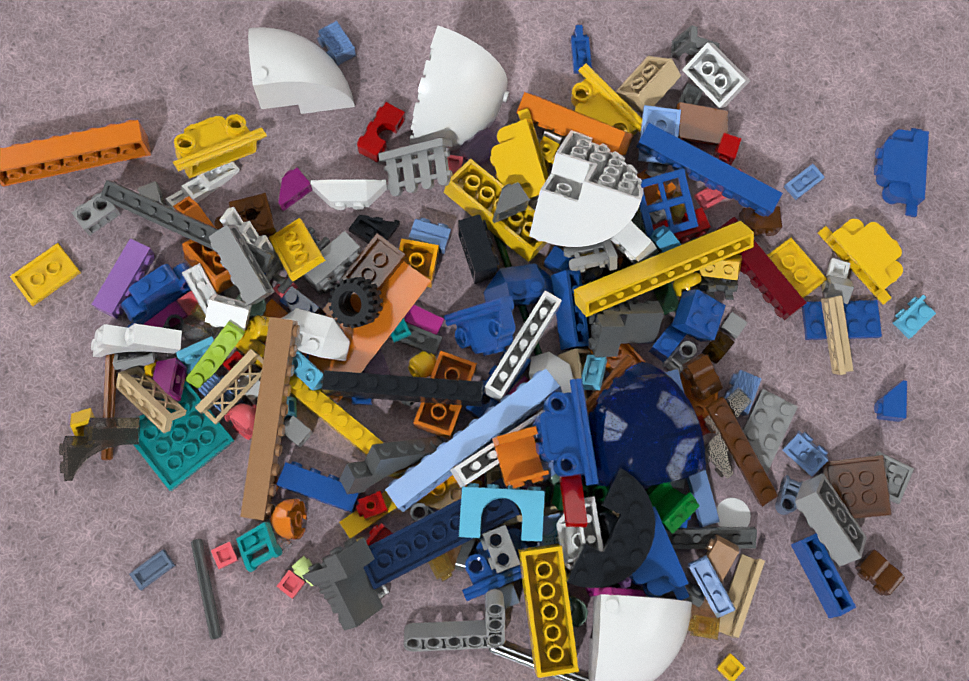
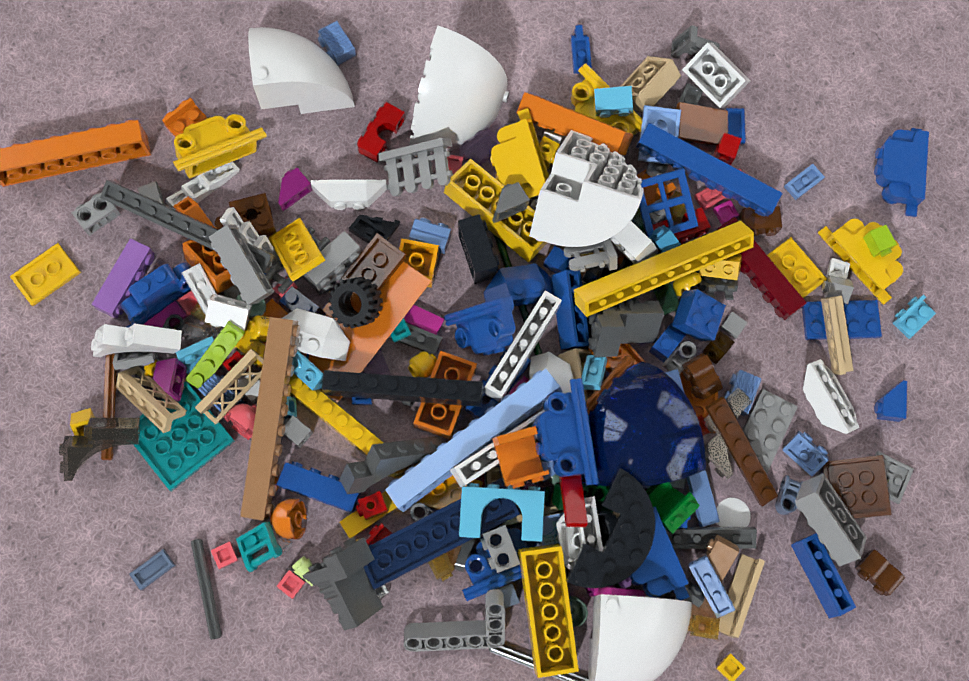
none -> orange bracket [162,98,207,137]
none -> medium azure brick [594,86,633,118]
none -> dark pink plate [713,200,739,225]
none -> blue tile [726,108,746,144]
none -> white wedge [803,359,859,434]
none -> lime brick [863,225,897,257]

